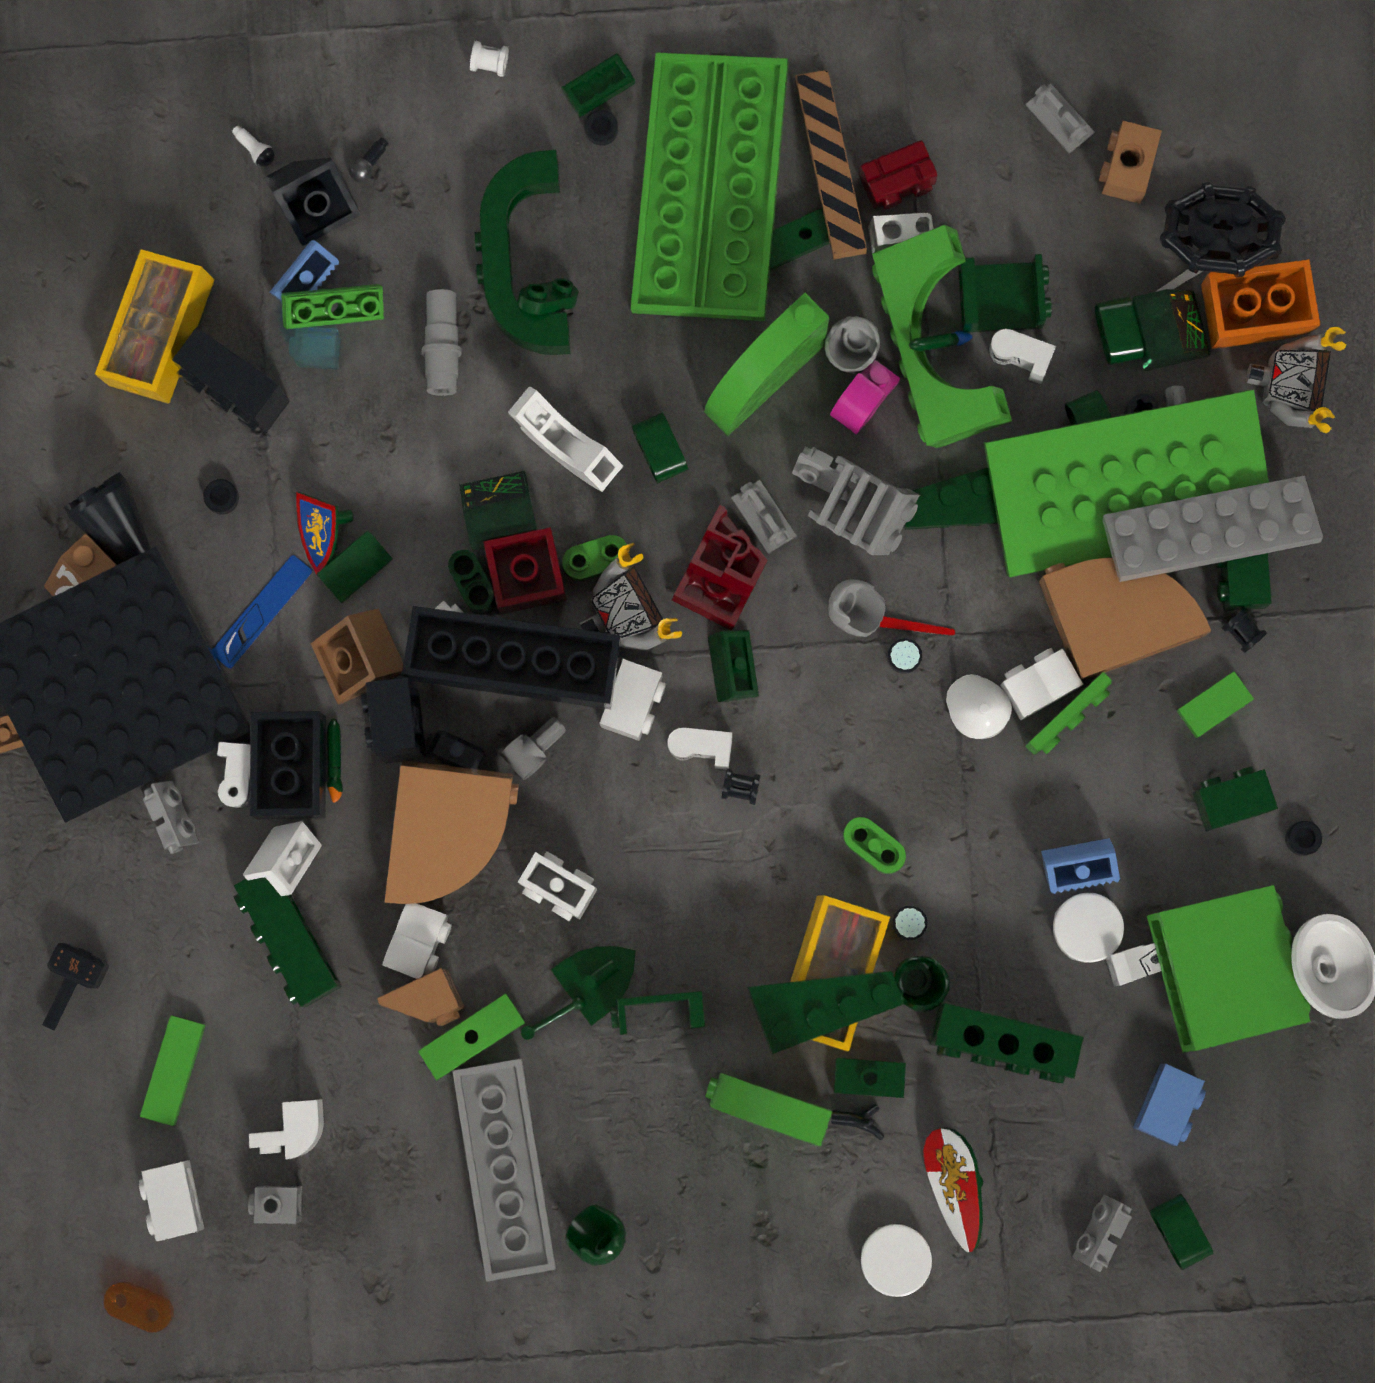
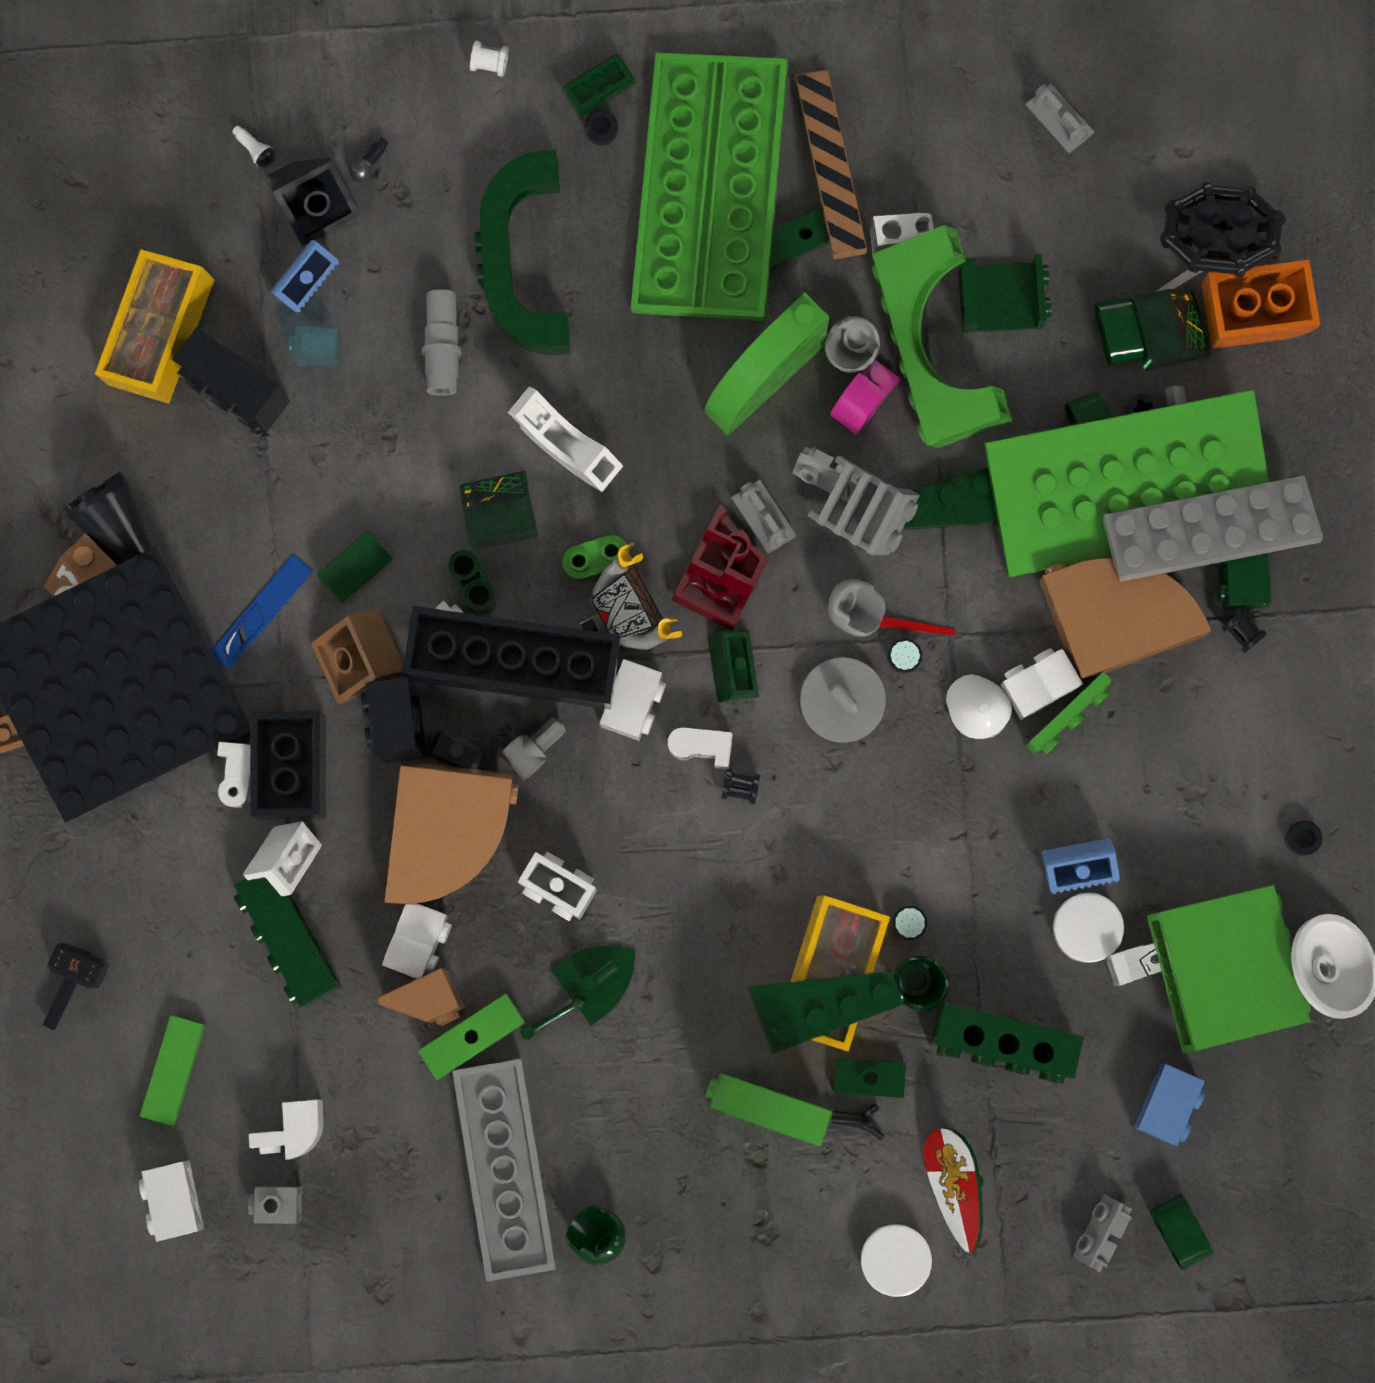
clear orange plate [104,1281,174,1333] -> none
light grey hinge [143,781,199,854] -> none
black tile [203,479,239,515] -> none
bright green tile [282,284,384,329] -> none
shield [296,492,354,575] -> none
dark green piece [327,718,343,803] -> none
dark red brick [484,527,567,615] -> none
dark green plate [518,278,579,315] -> none
dark green panel [610,991,705,1035] -> none
dark green beam [631,412,689,484] -> none
bright green plate [843,817,906,874] -> none
dark red brick [858,140,938,210] -> none
dark green piece [909,330,973,351] -> none
white leg [989,329,1056,385] -> none
medium nougat brick [1099,121,1162,204] -> none
bright green tile [1177,671,1254,739] -> none
dark green brick [1193,766,1278,832] -> none
torso [1246,327,1346,433] -> none
none -> light grey shield [800,657,886,743]

